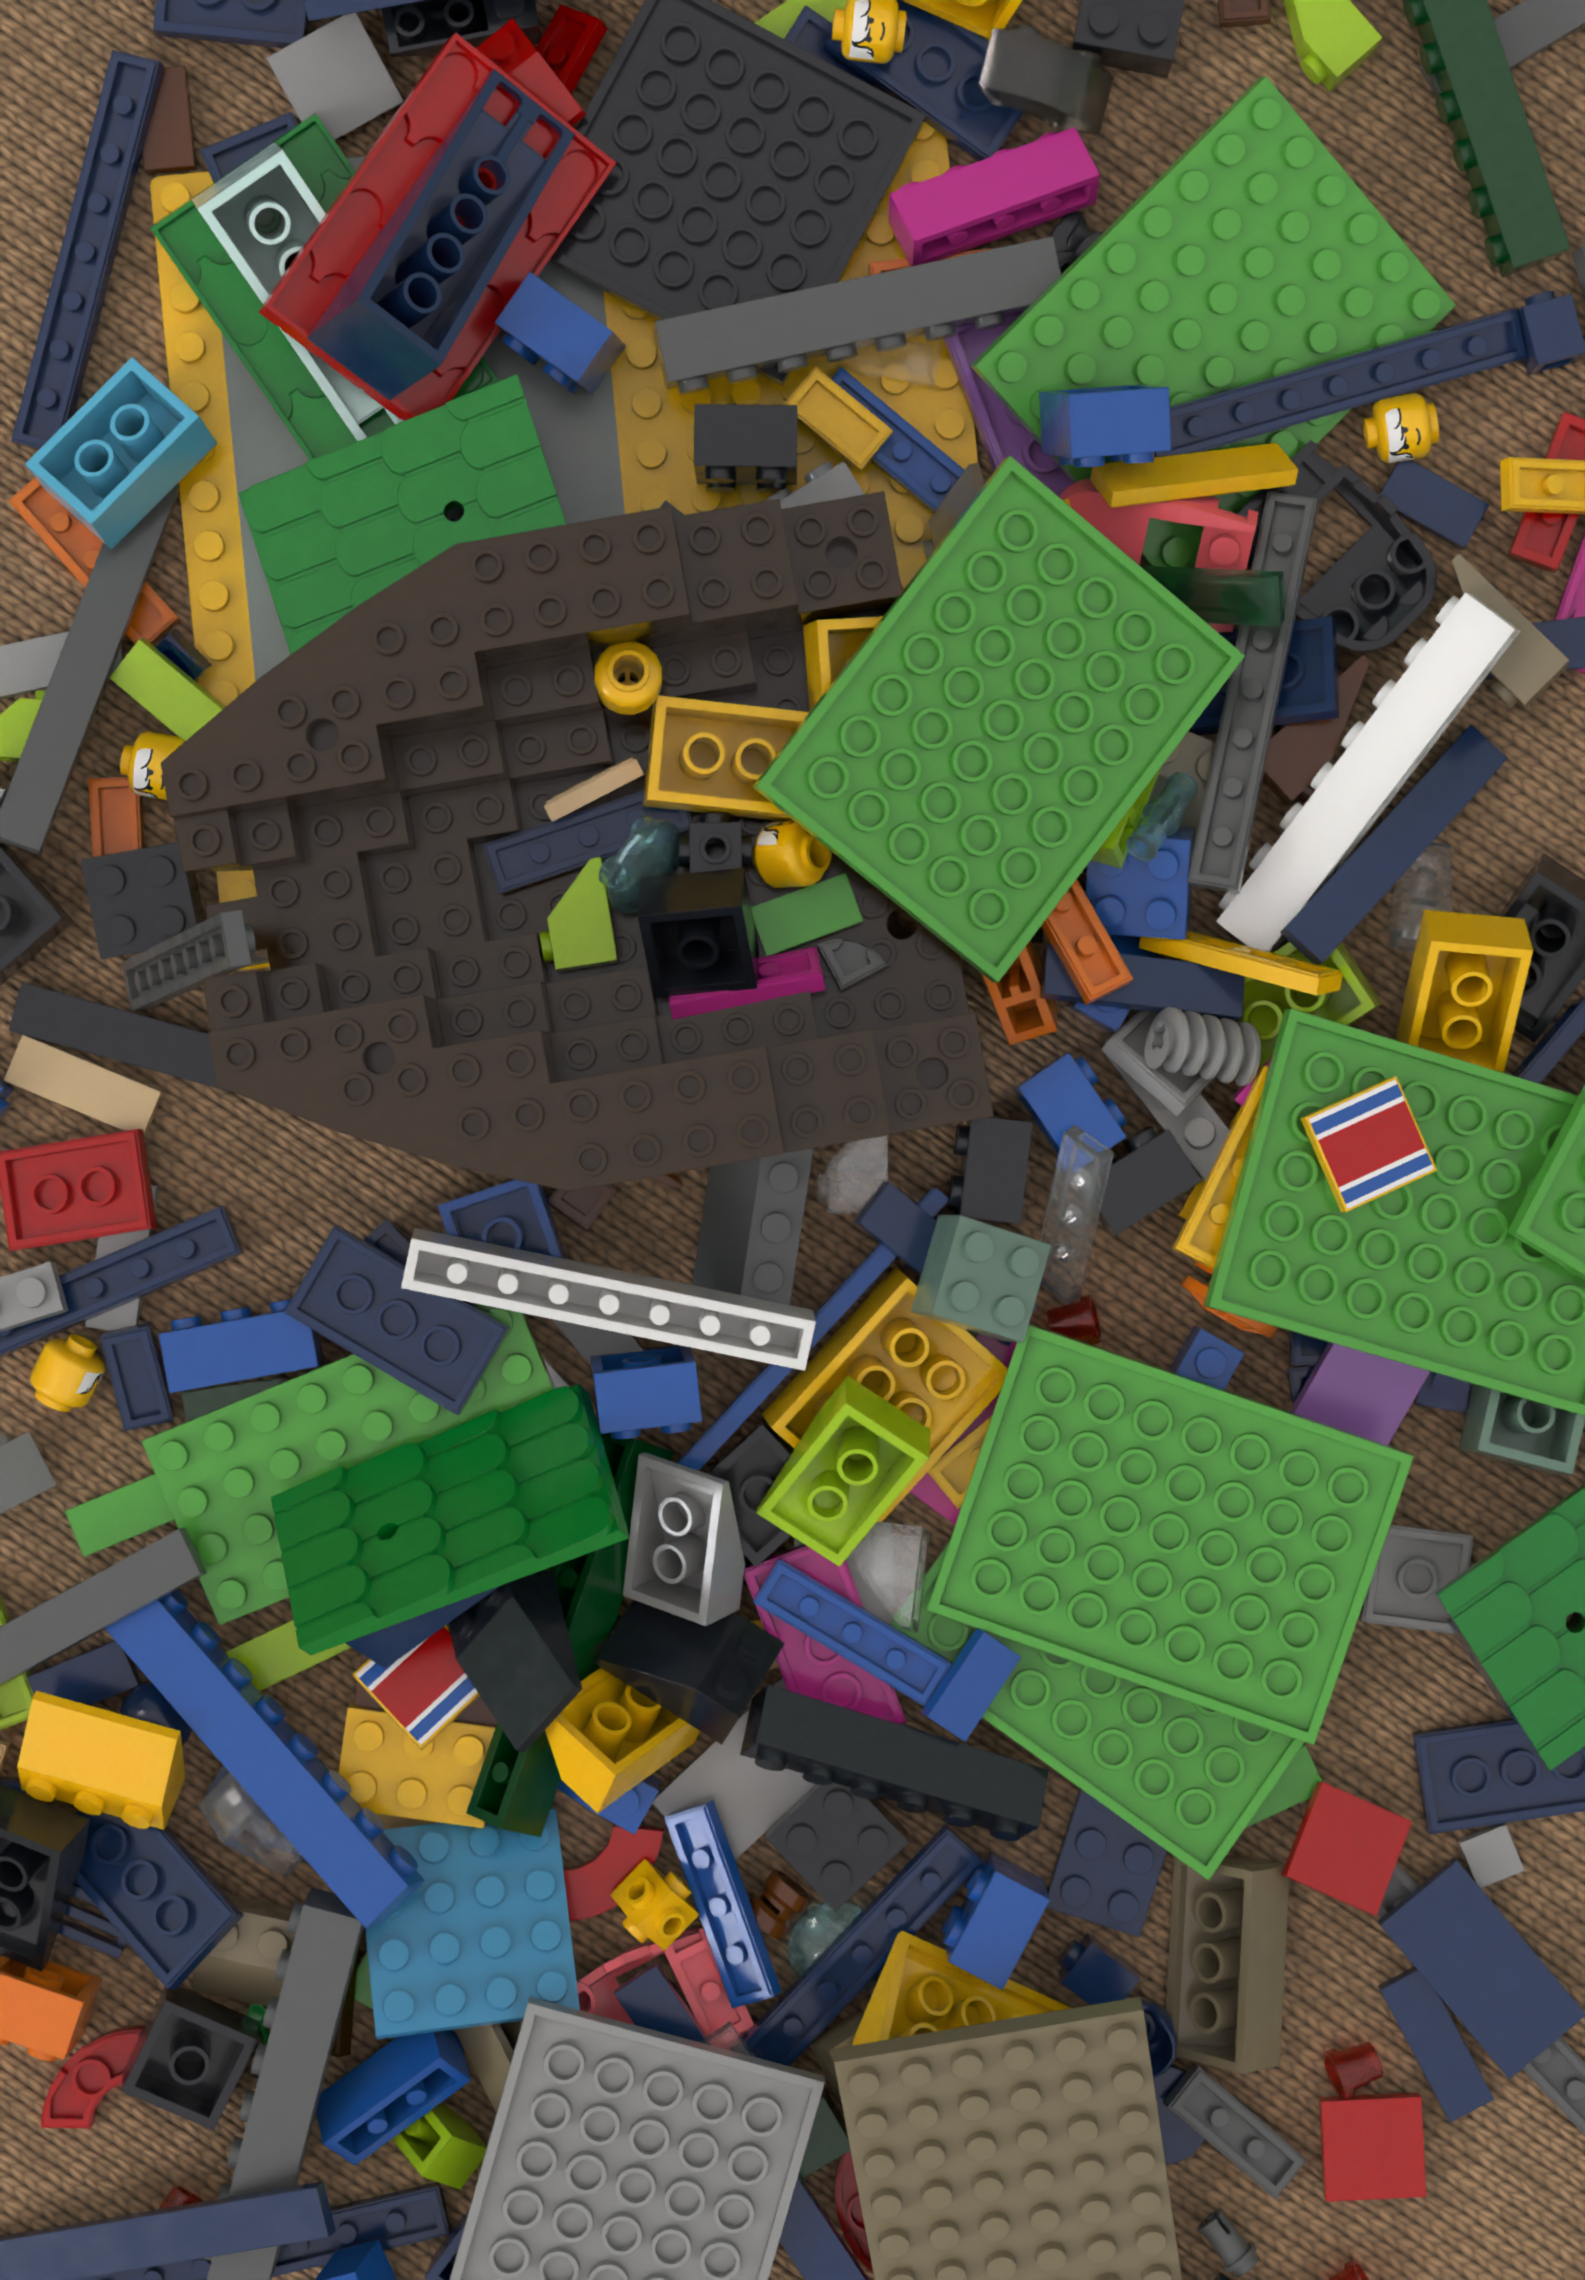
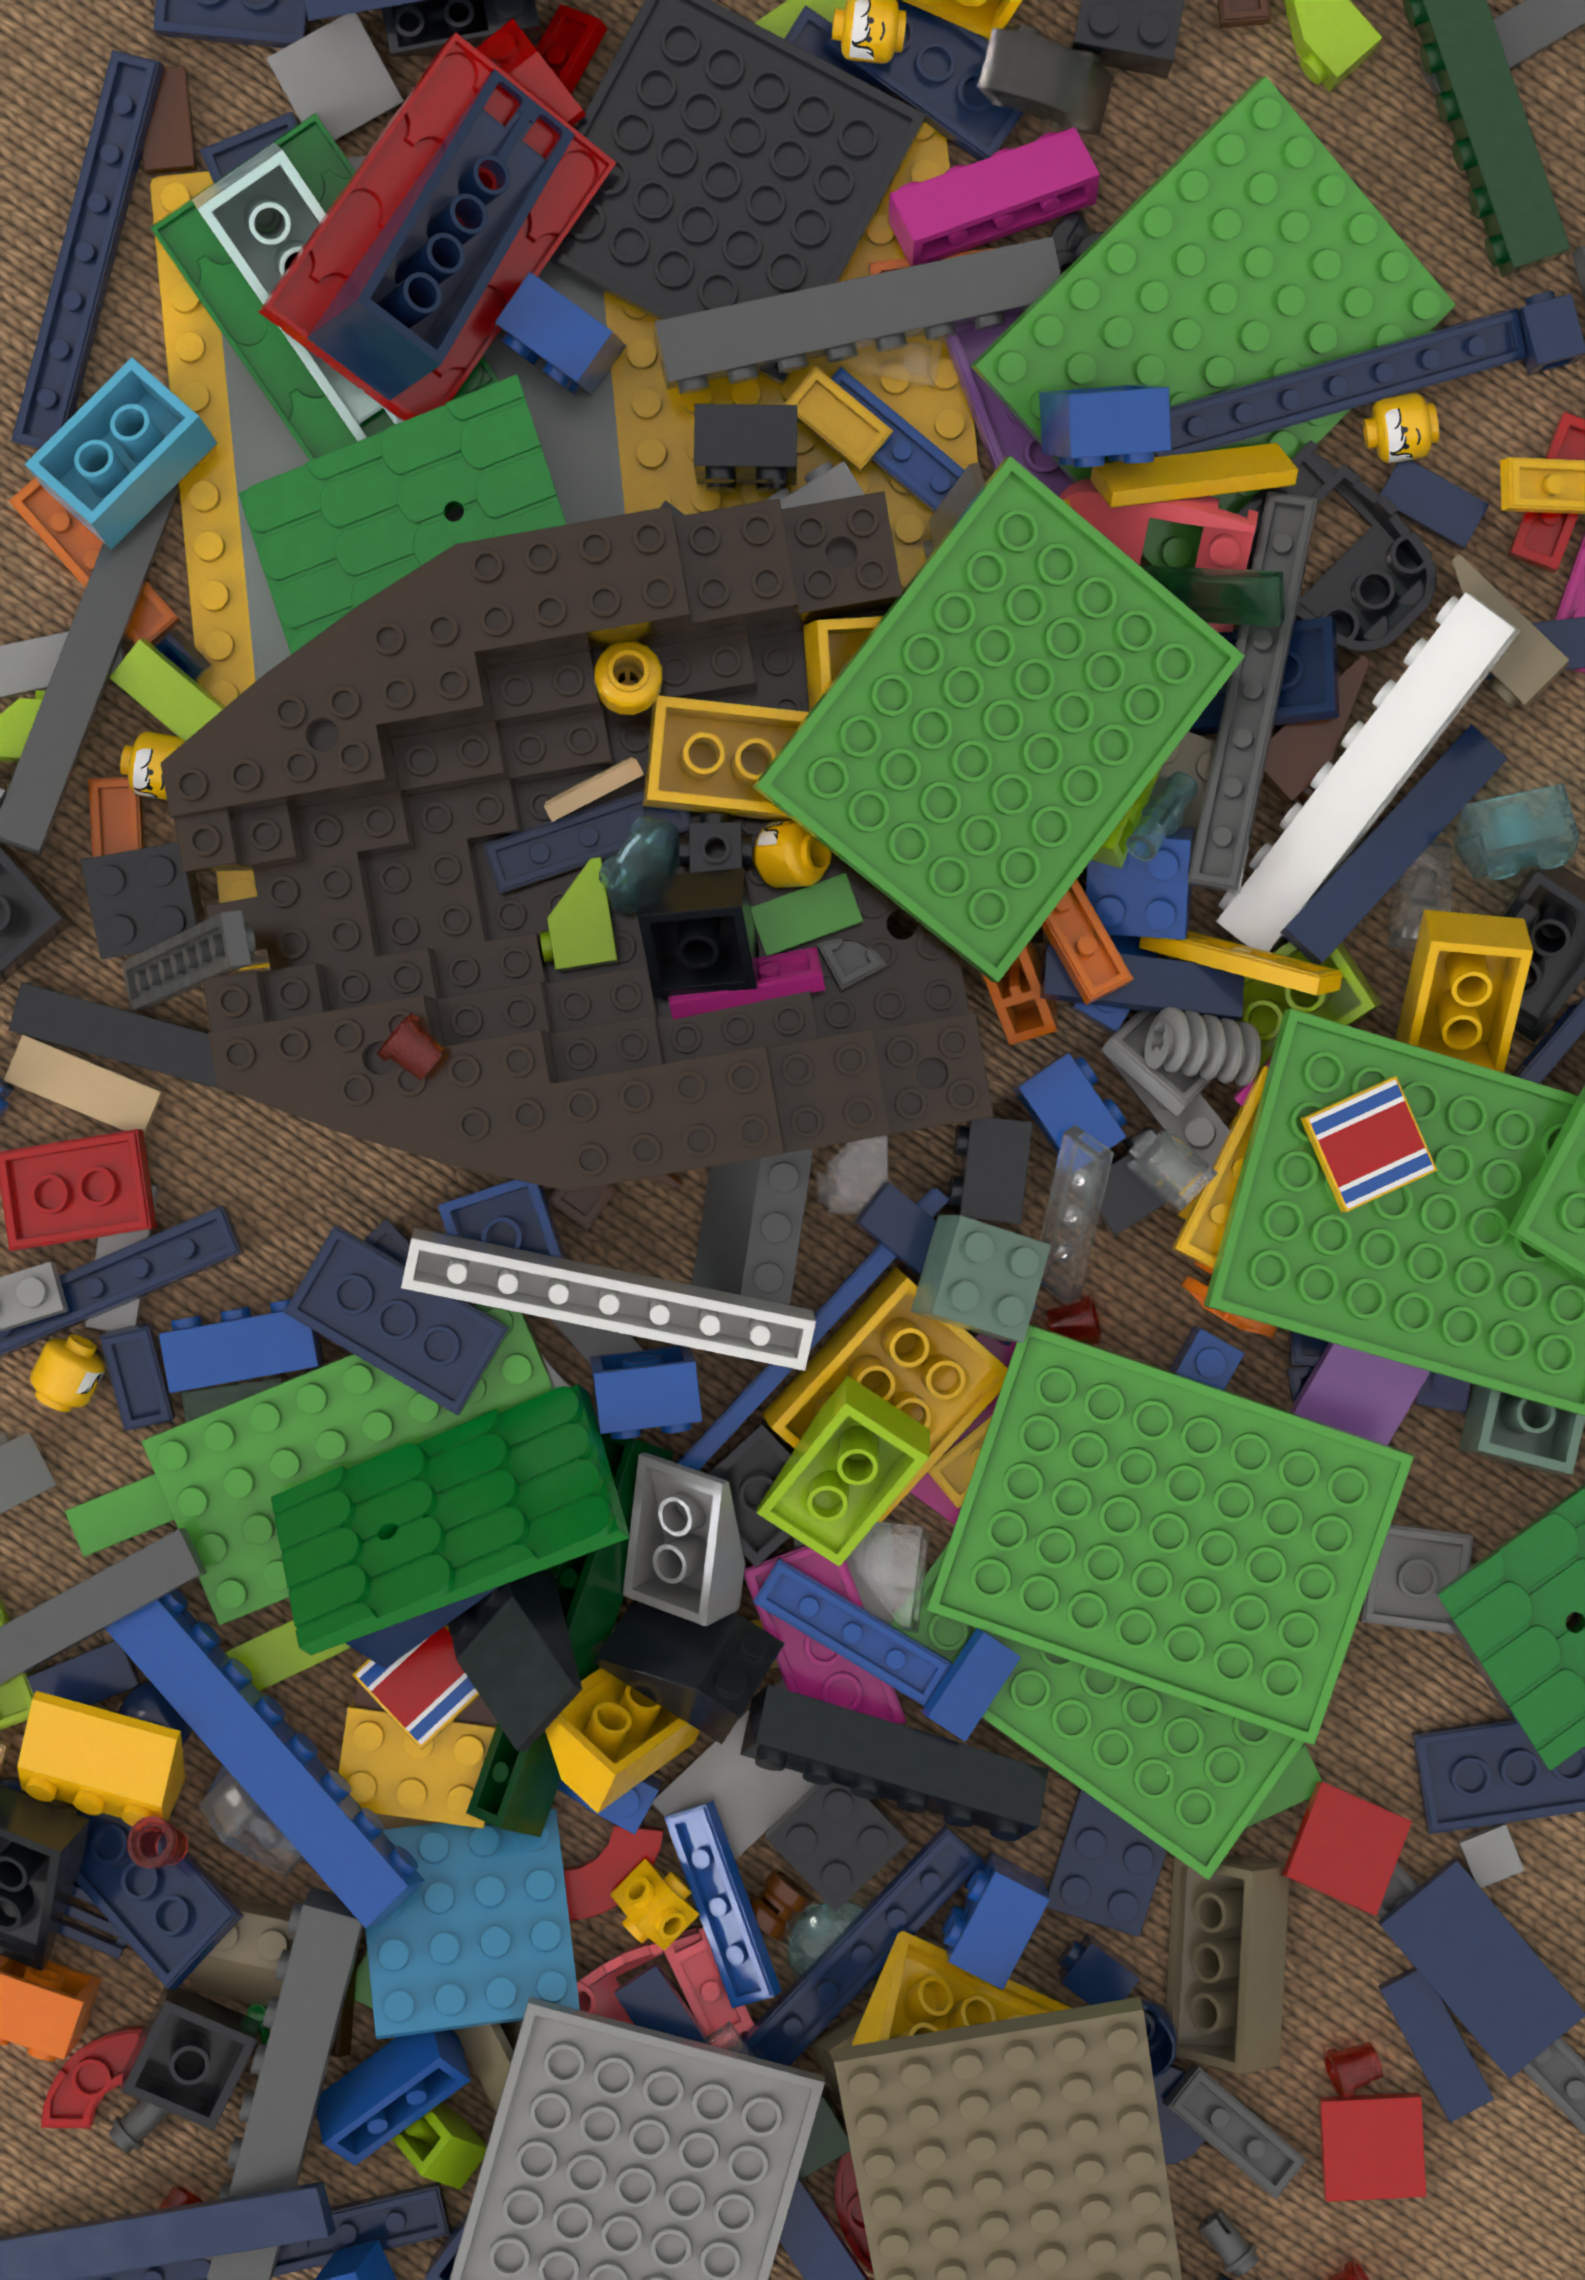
none -> dark grey pin [109,2100,171,2153]
none -> clear red piece [127,1816,188,1869]
none -> clear red piece [376,1012,446,1080]
none -> clear slope [1127,1129,1218,1211]
none -> clear light blue slope [1453,783,1580,880]

